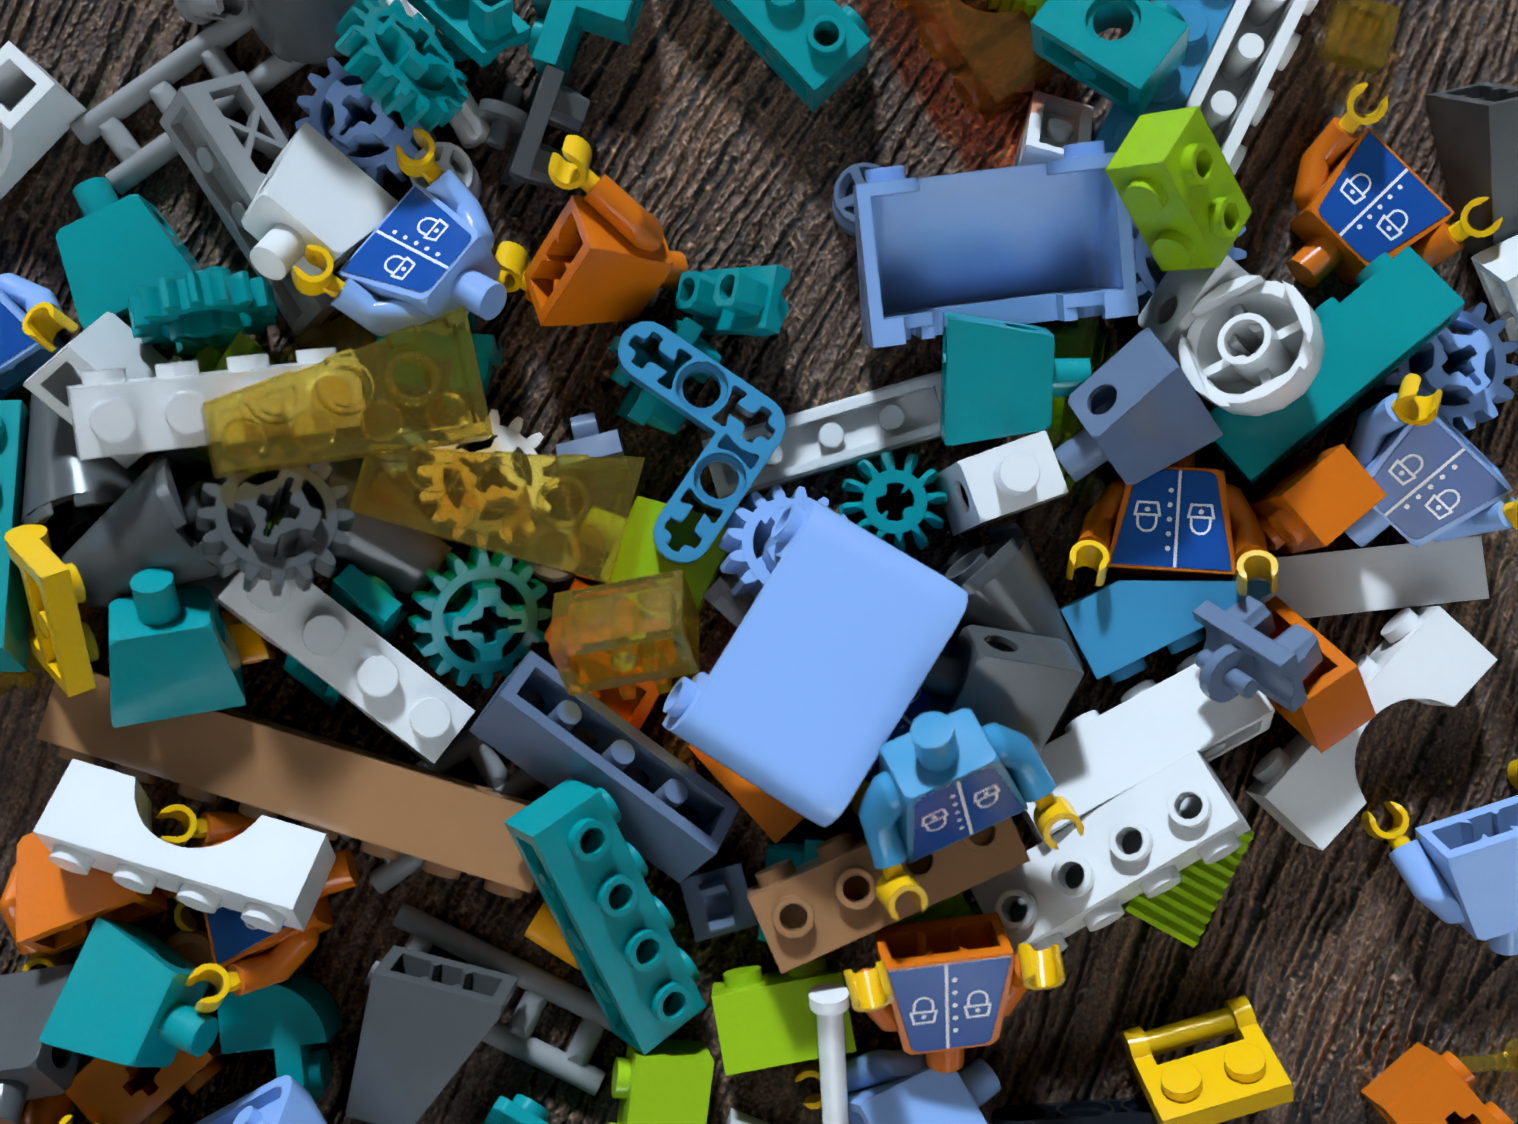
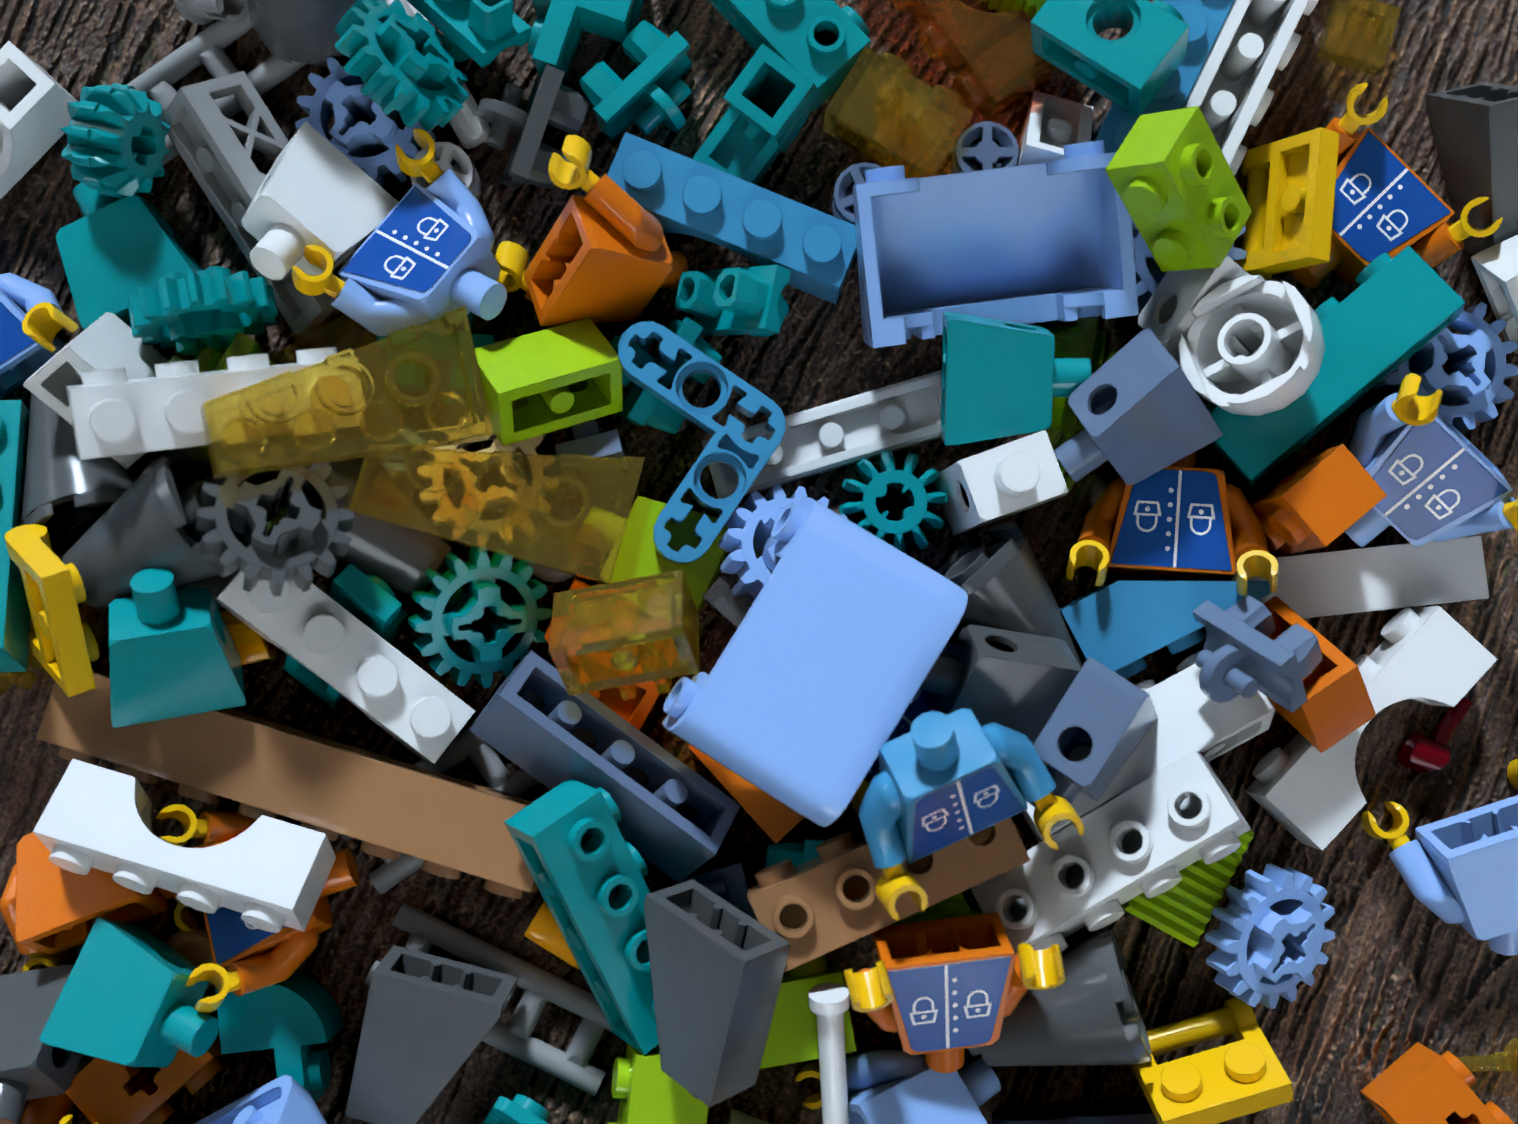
none -> teal gear [59,83,171,198]
none -> lime brick [468,318,623,446]
none -> teal hips [579,20,692,142]
none -> dark azure arch [607,132,857,305]
none -> dark grey slope [644,879,791,1107]
none -> teal brick [692,43,818,185]
none -> clear yellow brick [823,46,974,178]
none -> sand blue wheel [950,121,1019,174]
none -> dark grey cone [968,930,1152,1066]
none -> sand blue torso [1029,656,1158,823]
none -> light blue gear [1205,863,1335,1009]
none -> yellow plate [1234,127,1340,280]
none -> dark red hand [1397,697,1472,773]

